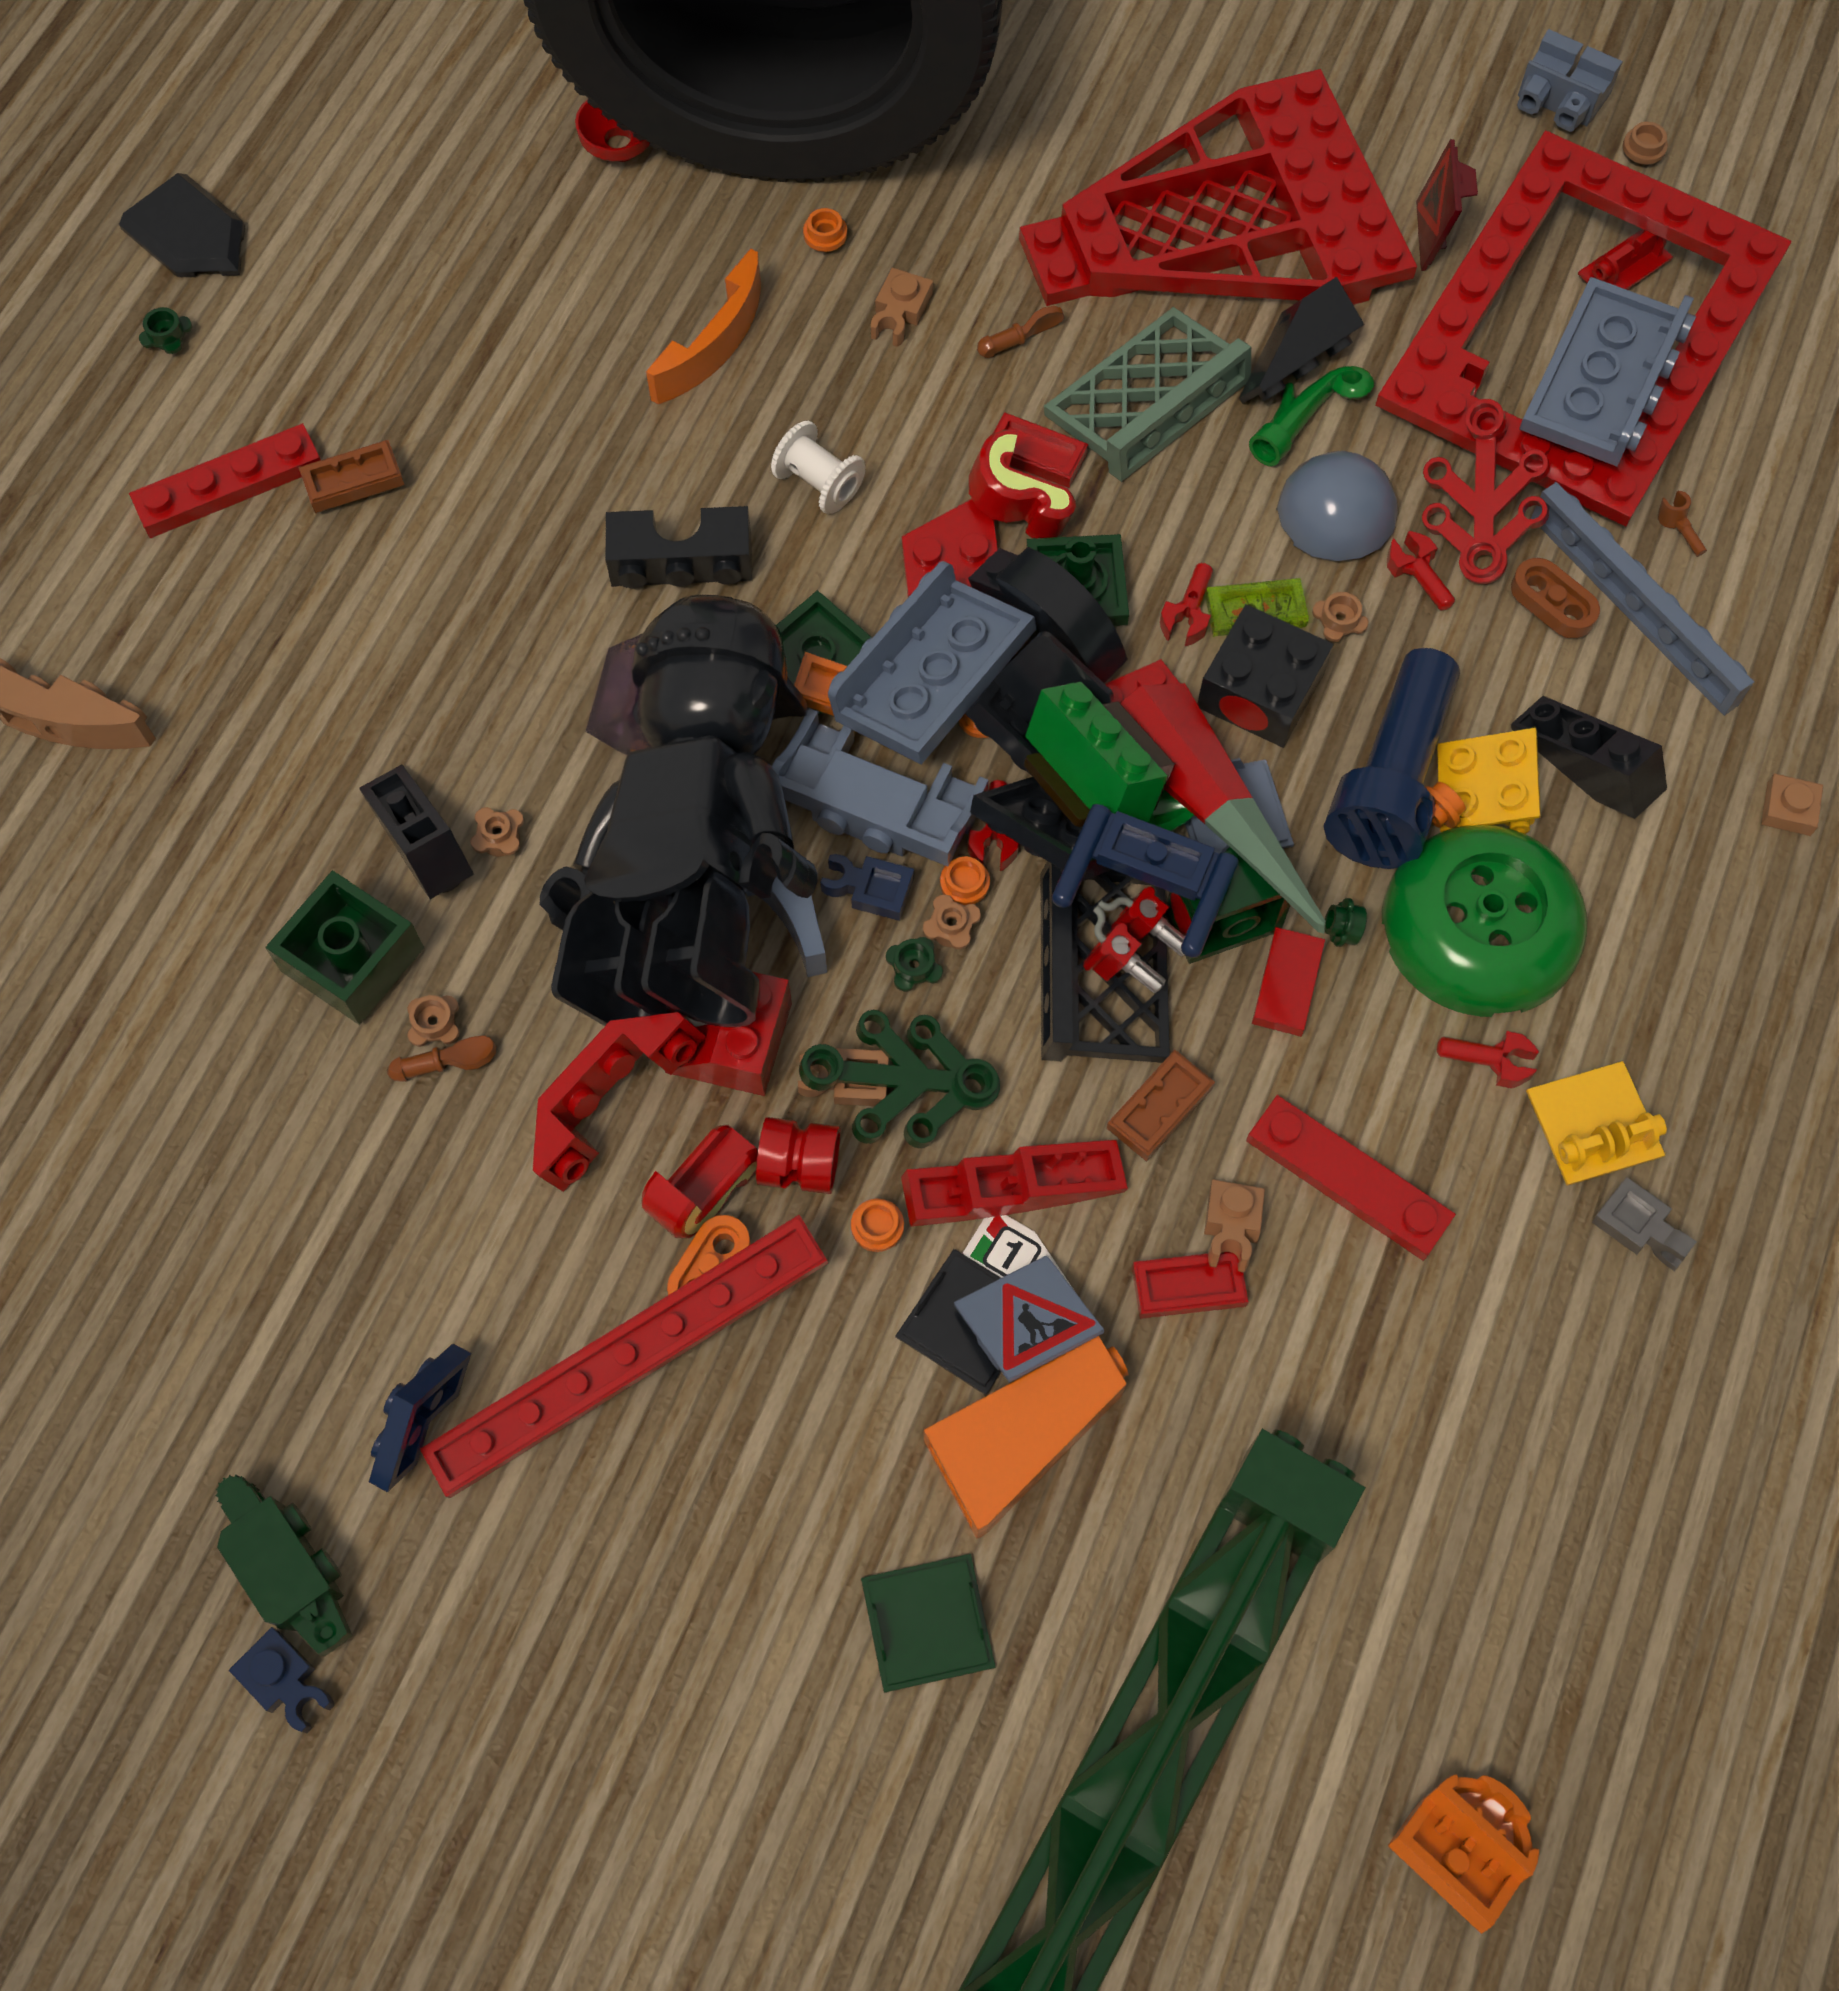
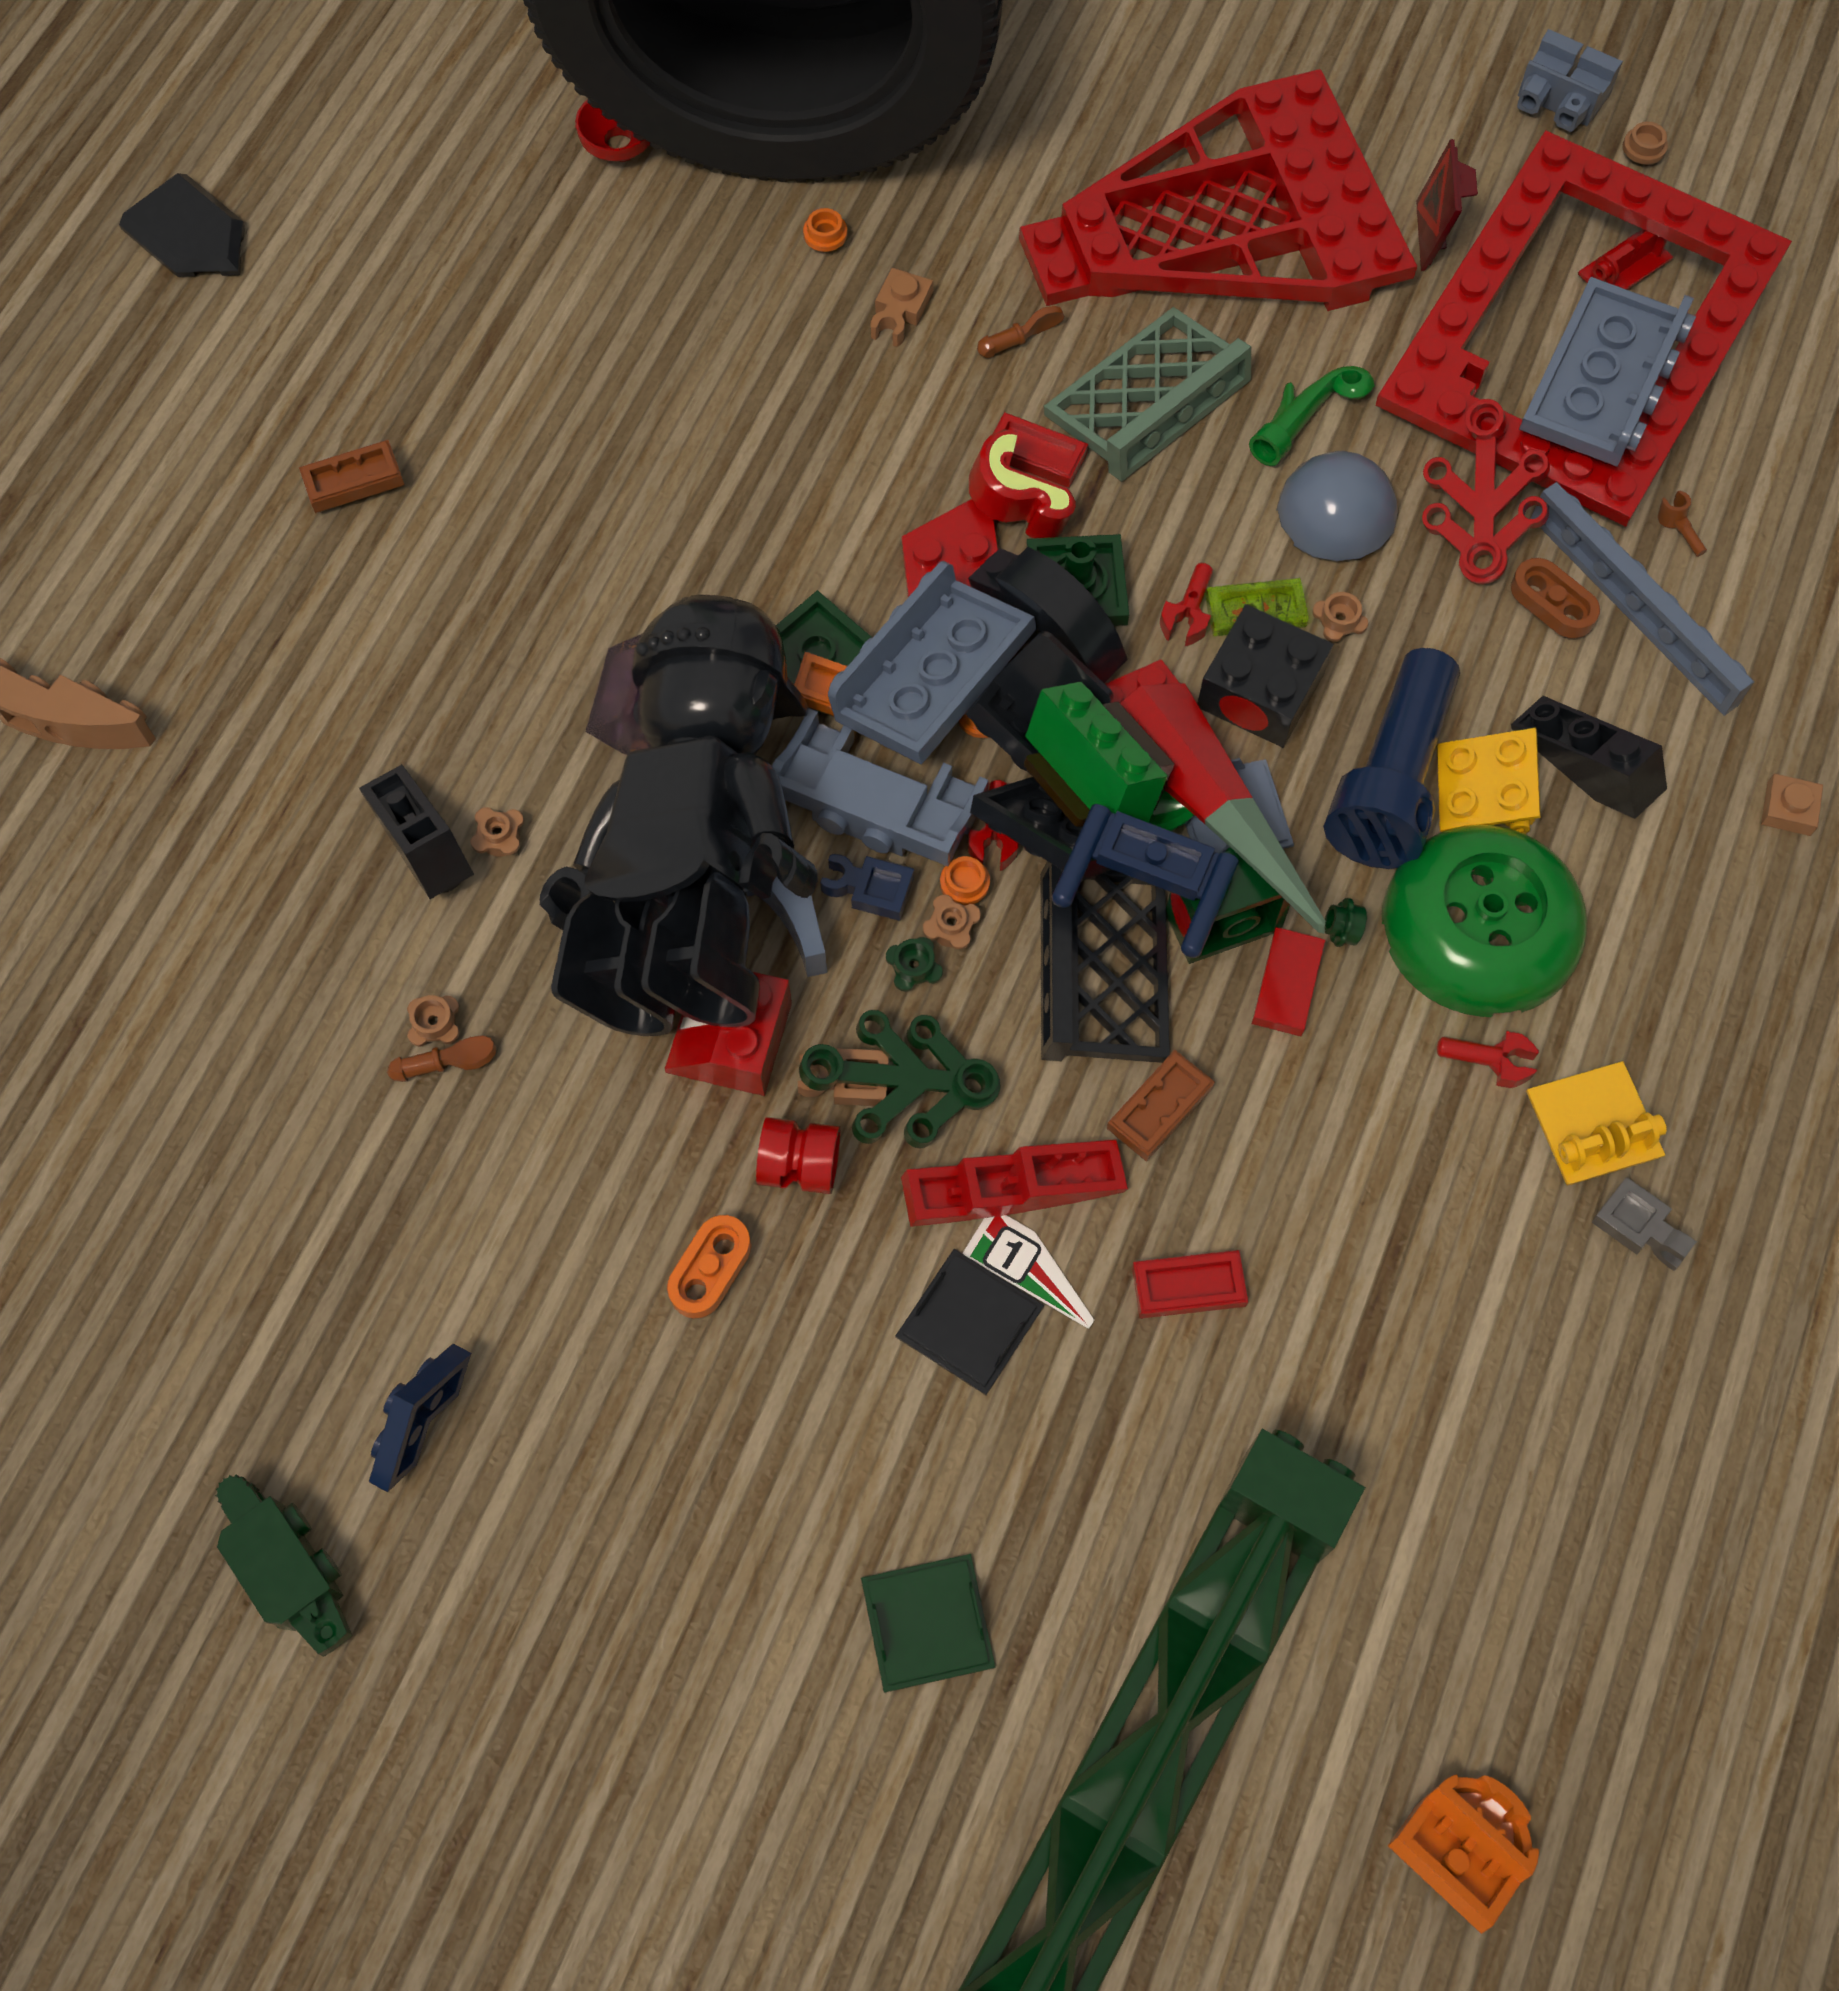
red plate [129,423,321,538] -> none
dark green plate [139,307,192,354] -> none
dark blue plate [229,1627,335,1733] -> none
dark green brick [265,870,424,1025] -> none
red tile [420,1215,829,1498] -> none
red slope [532,1012,706,1192] -> none
black arch [605,506,752,589] -> none
red animal [642,1125,758,1239] -> none
orange slope [646,248,761,404] -> none
white hose [771,421,865,514] -> none
orange plate [851,1198,904,1252] -> none
orange slope [924,1336,1129,1539] -> none
sand blue piece [954,1255,1104,1383] -> none
piece [1083,887,1185,993] -> none
medium nougat plate [1204,1179,1265,1272] -> none
black slope [1239,277,1365,404] -> none
red plate [1246,1095,1456,1261] -> none
red bar [1387,531,1455,611] -> none
orange plate [1425,782,1466,828] -> none

